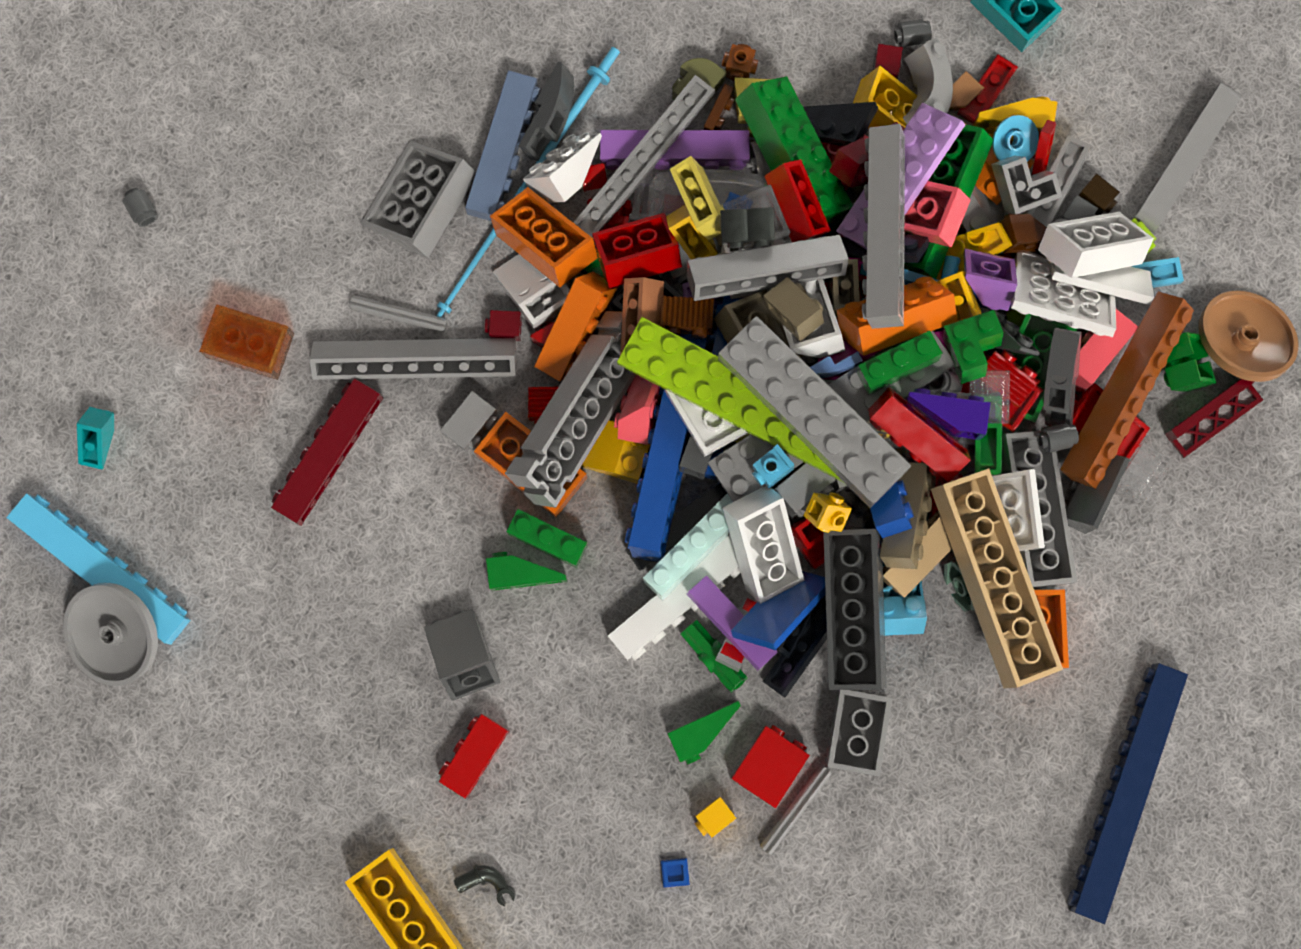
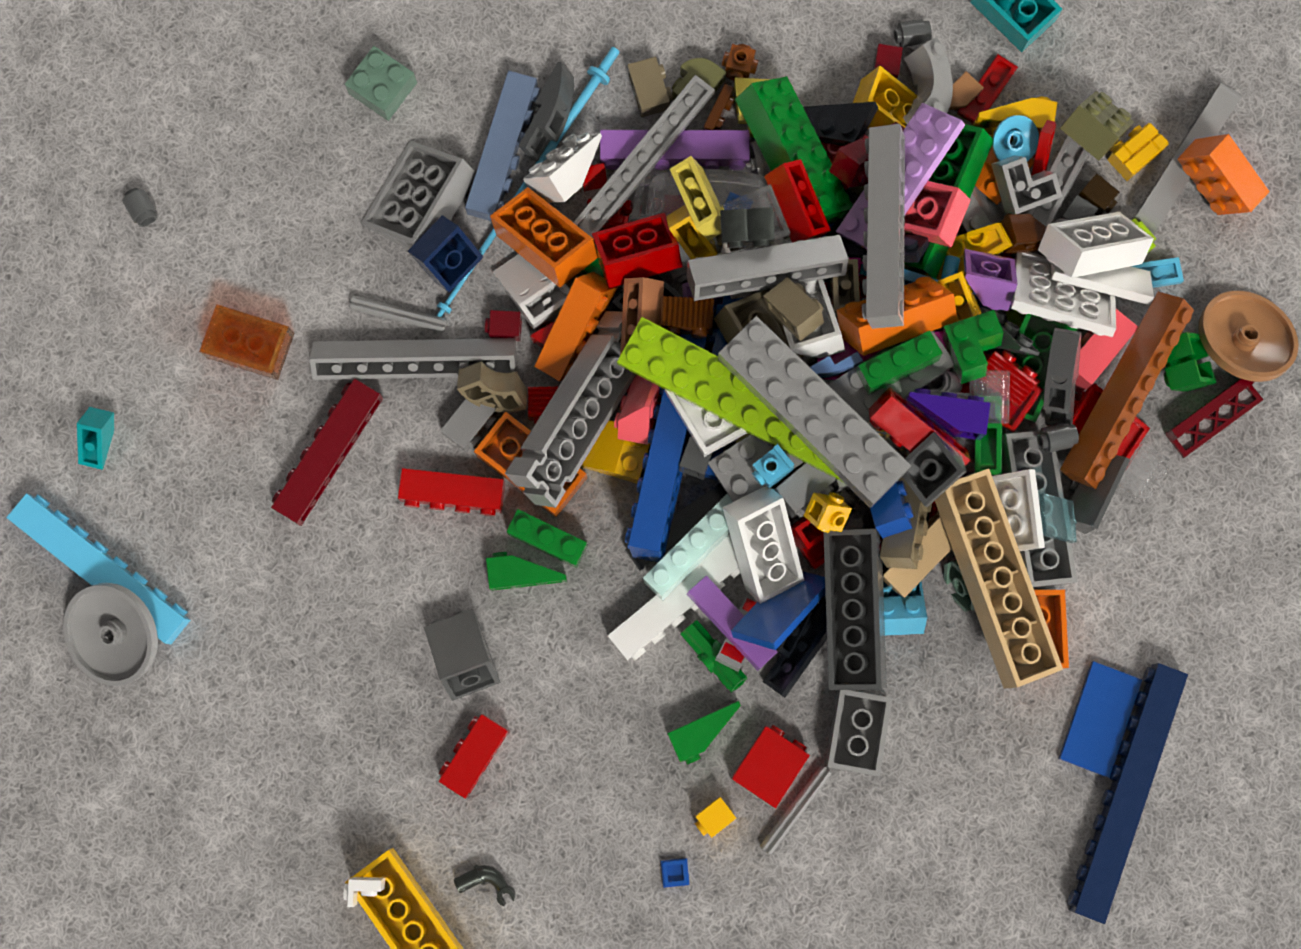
none -> white bracket [343,877,385,907]
none -> sand green brick [345,46,417,121]
none -> red brick [398,468,505,516]
none -> dark blue brick [408,215,483,293]
none -> dark tan brick [457,361,527,412]
none -> dark tan brick [628,57,673,118]
none -> dark grey slope [902,432,967,507]
none -> clear light blue piece [1040,493,1077,543]
none -> blue tile [1058,661,1142,778]
none -> olive brick [1060,91,1134,161]
none -> yellow brick [1107,123,1169,181]
none -> orange brick [1177,134,1270,215]

